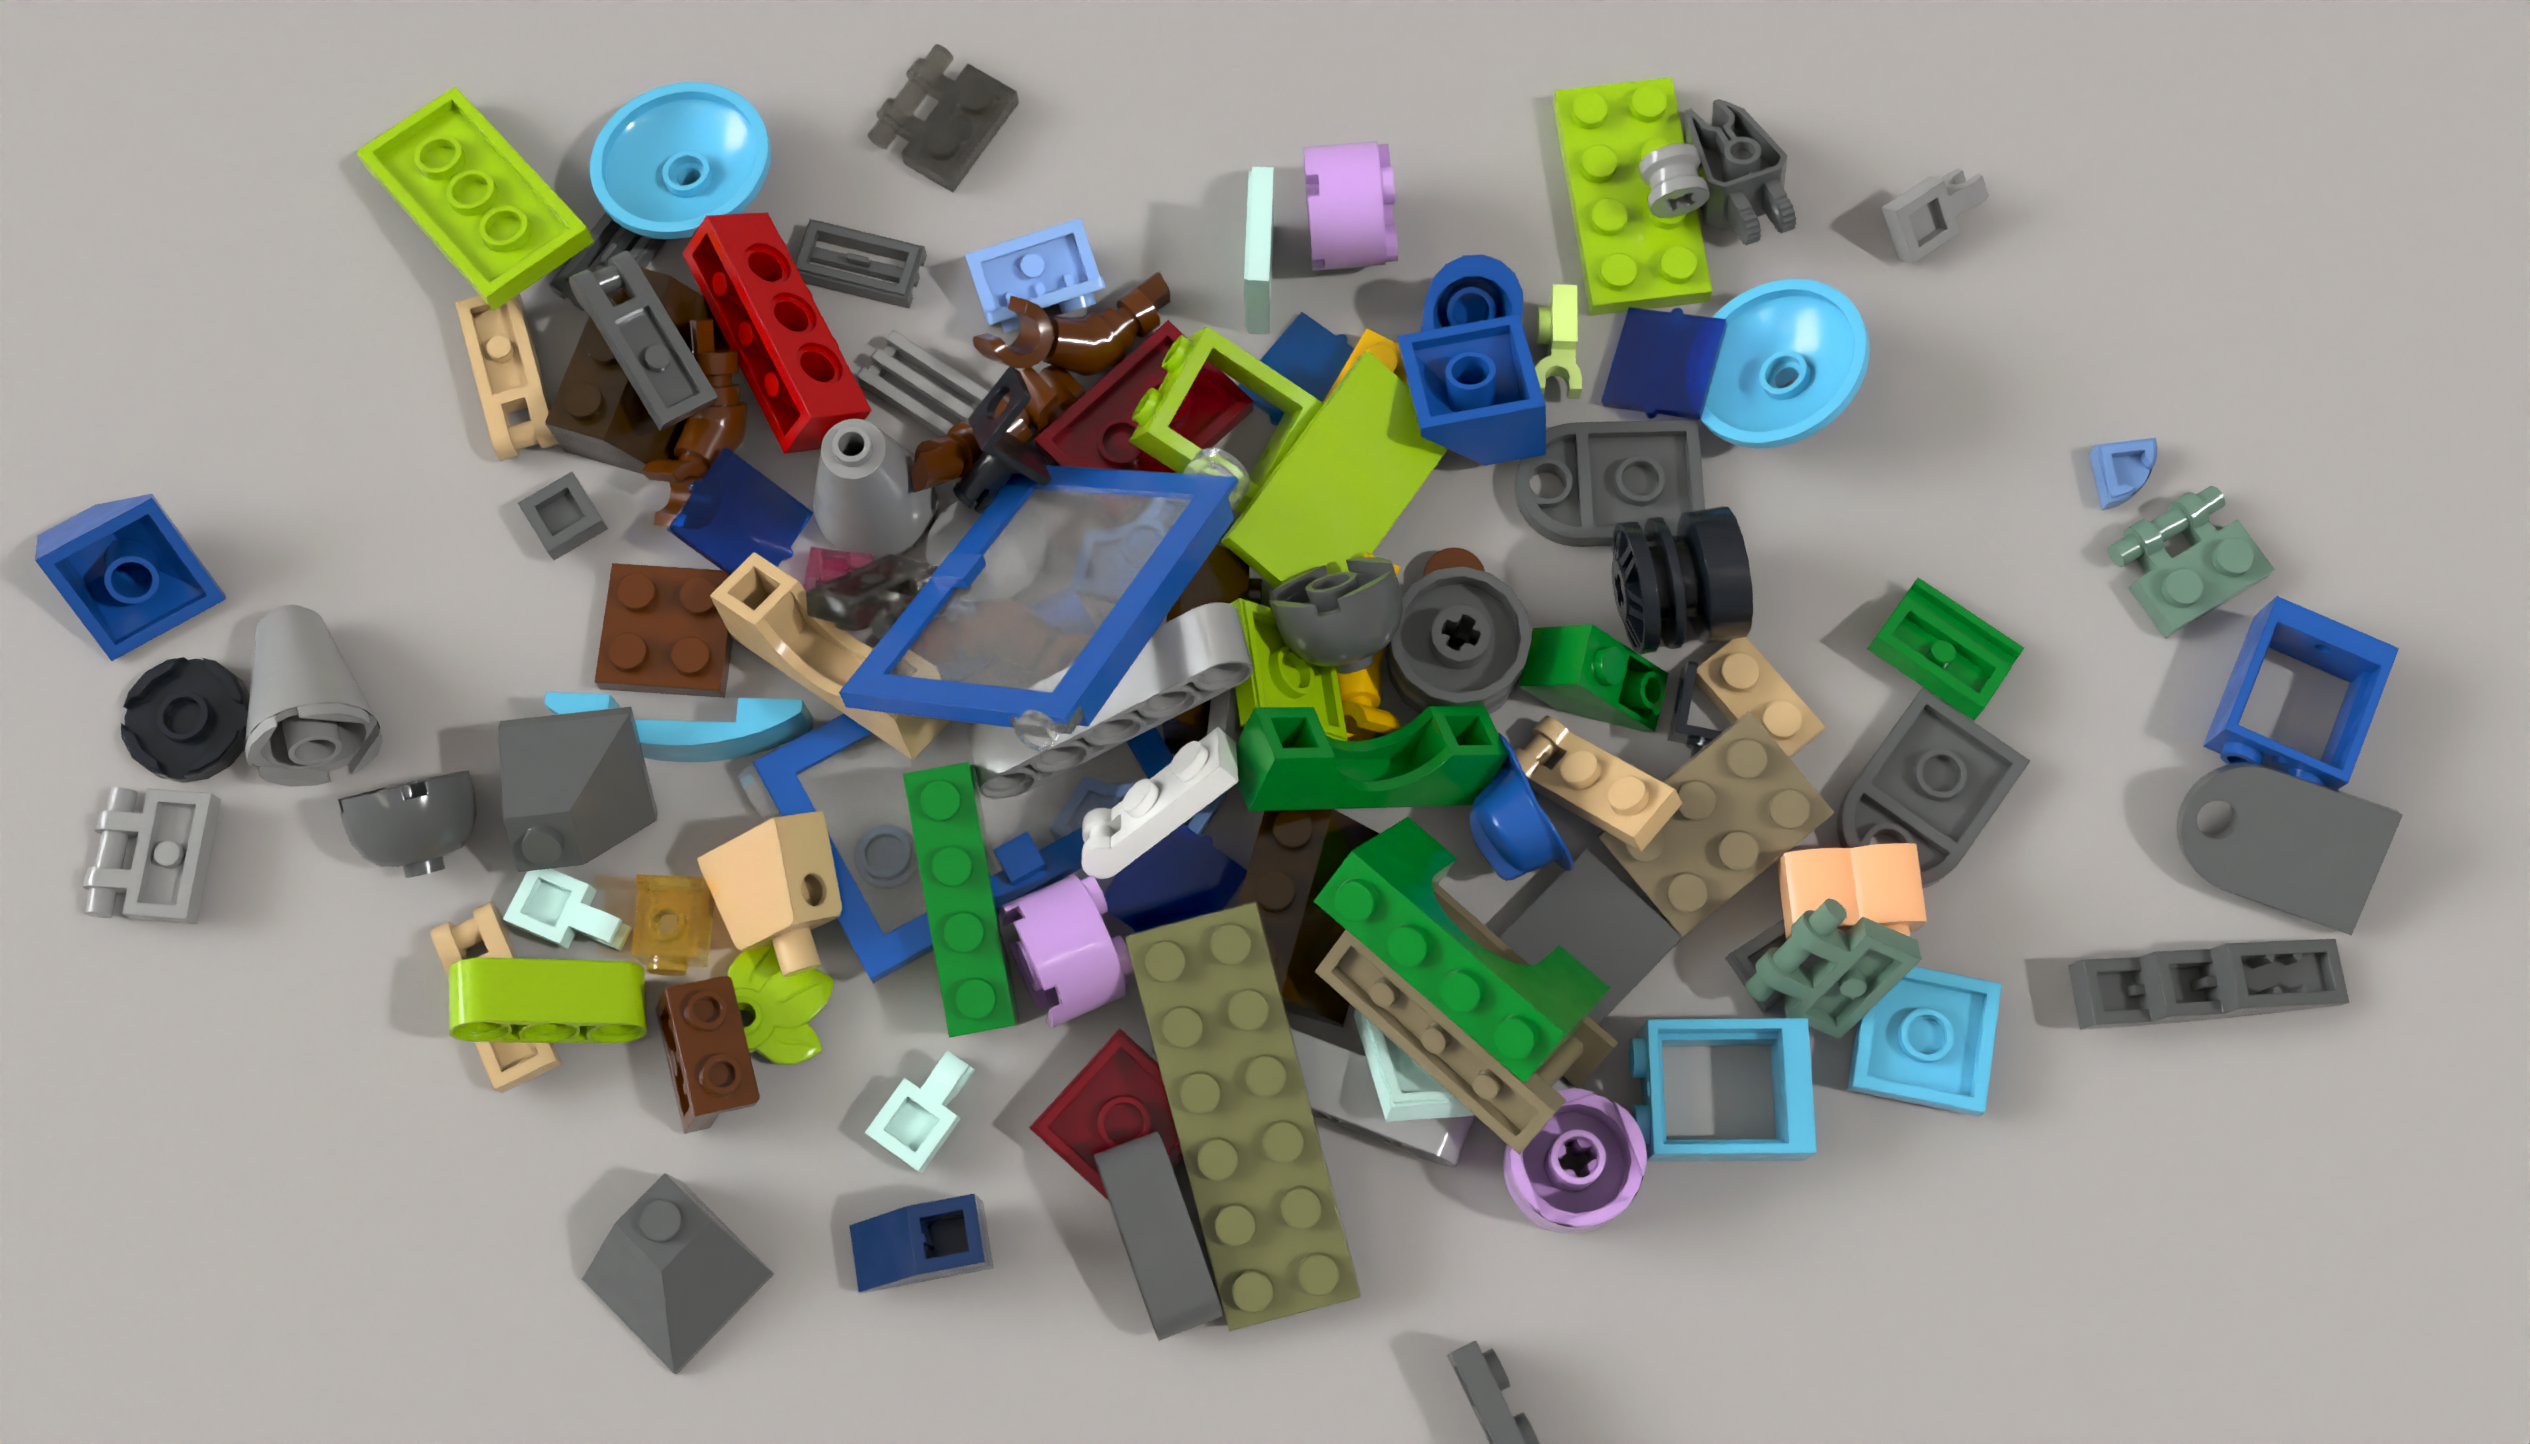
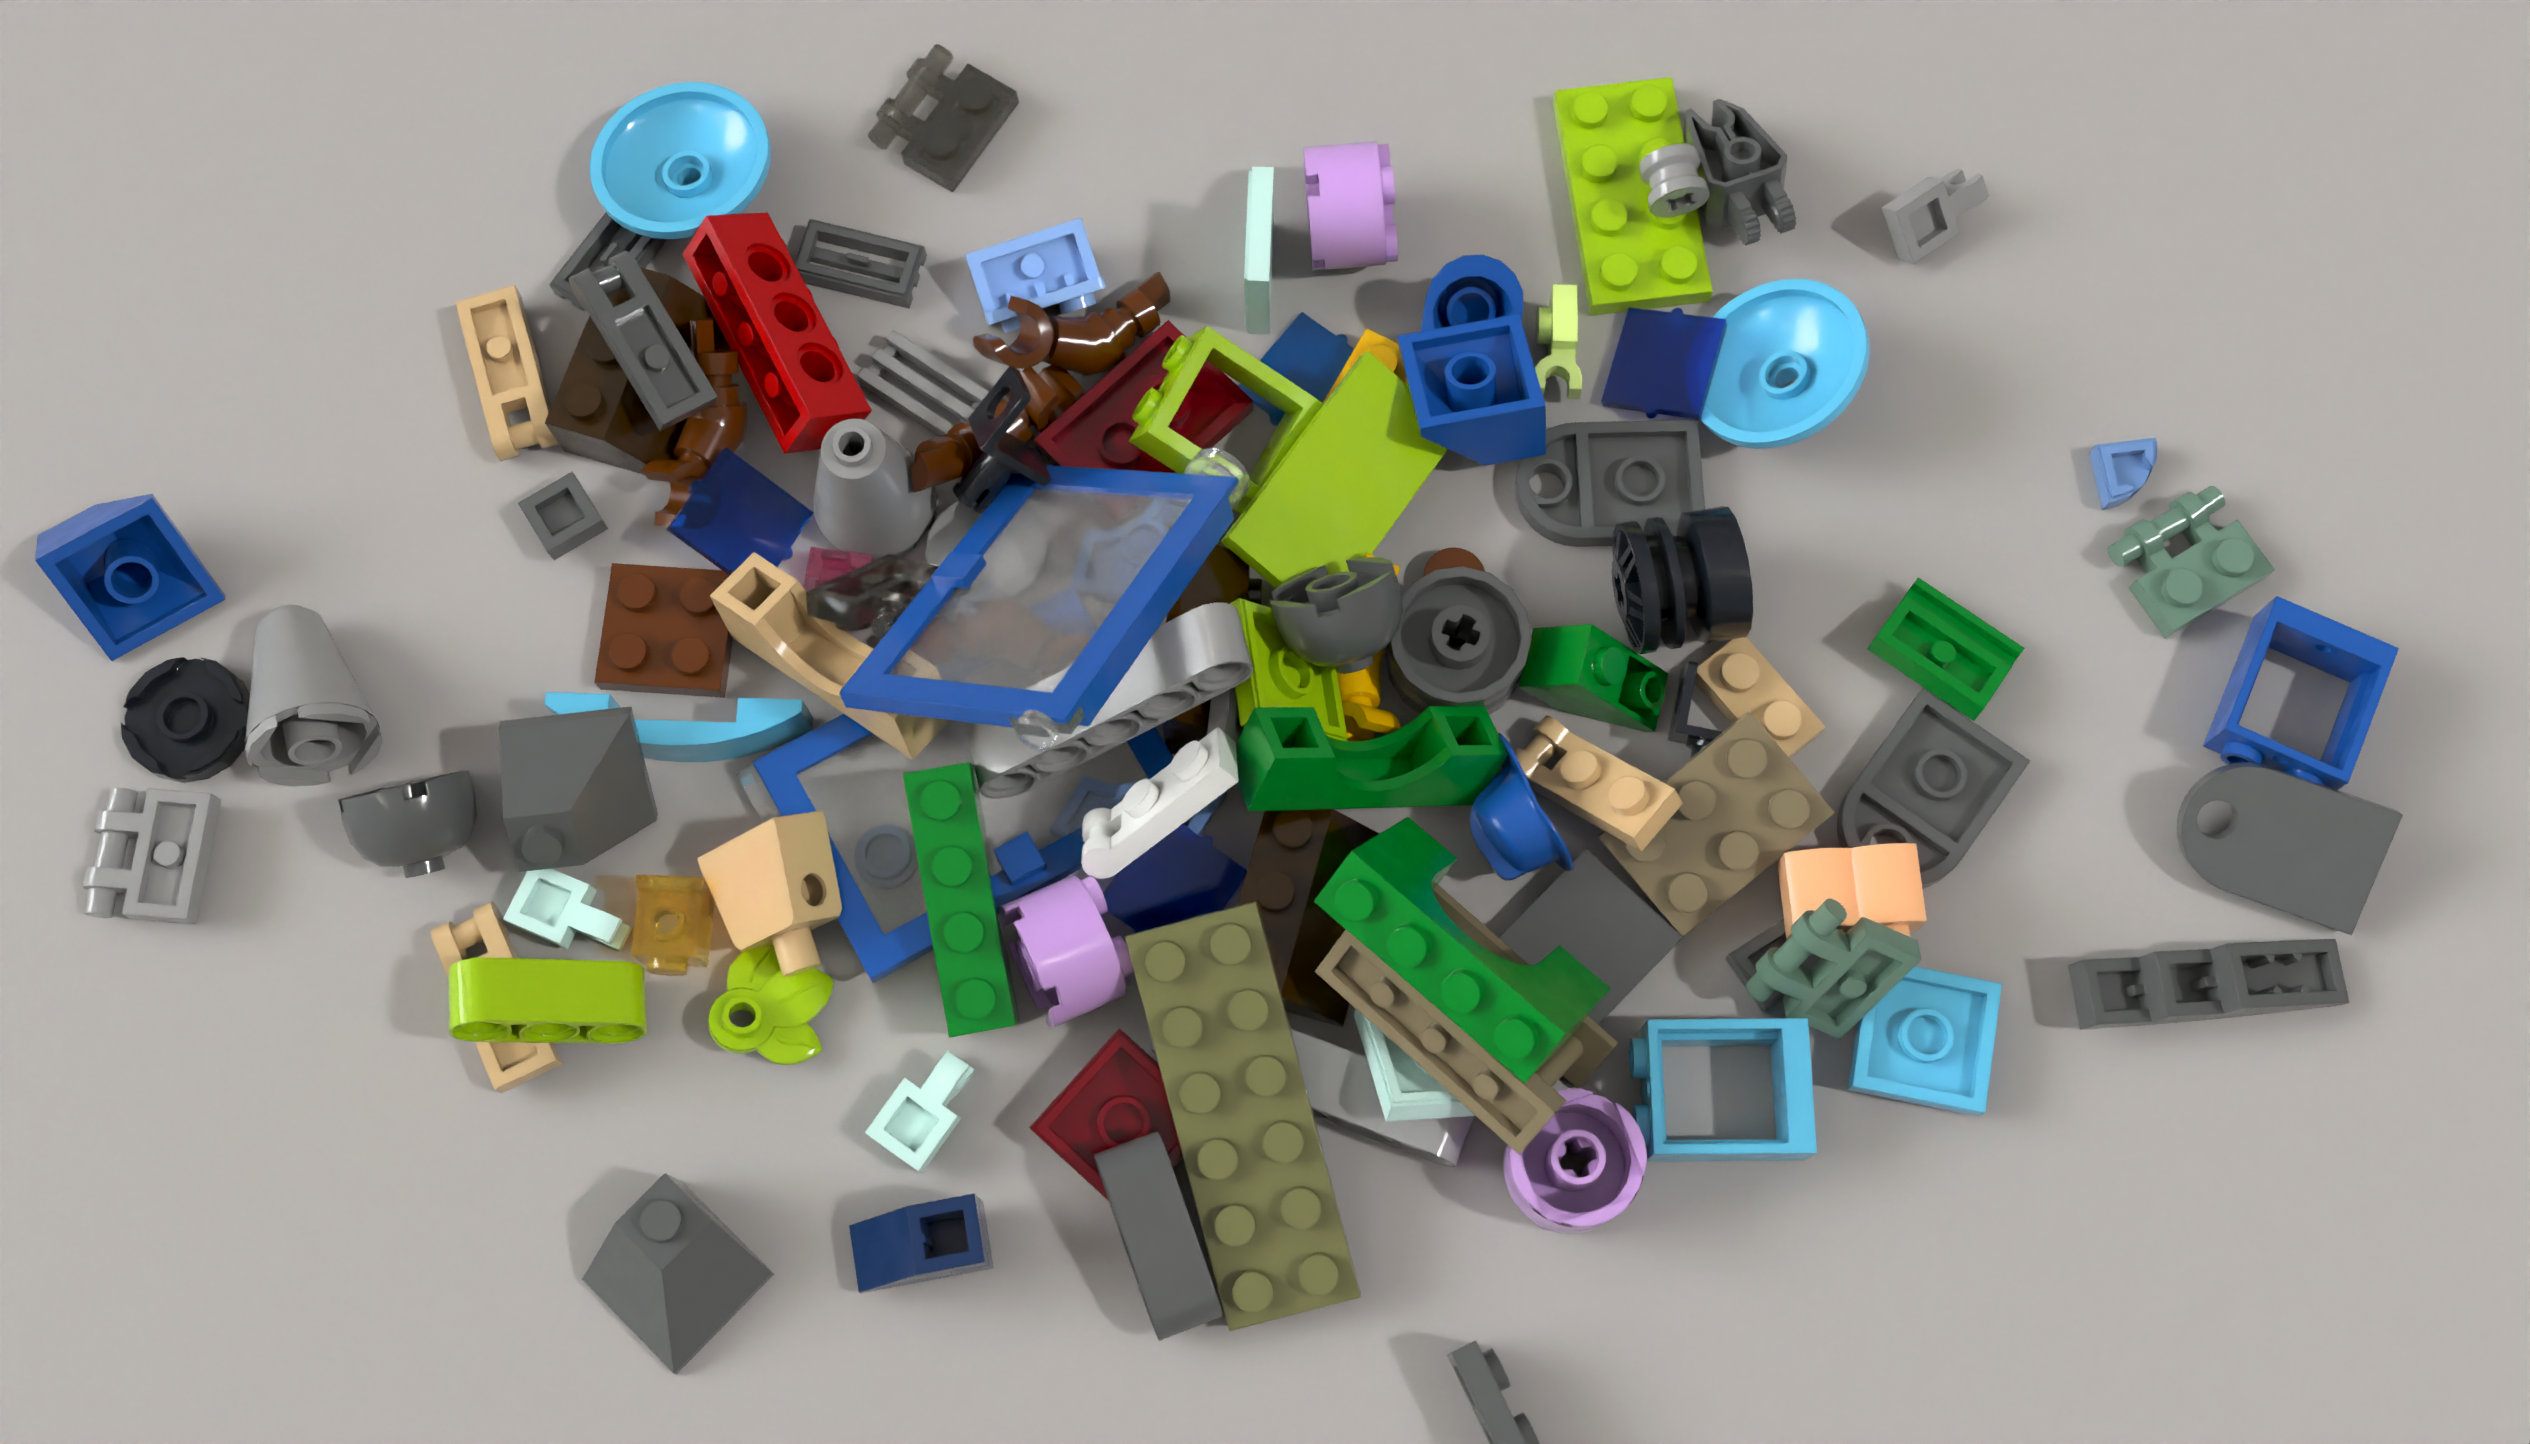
lime plate [356,86,594,311] -> none
reddish brown bracket [655,976,760,1134] -> none

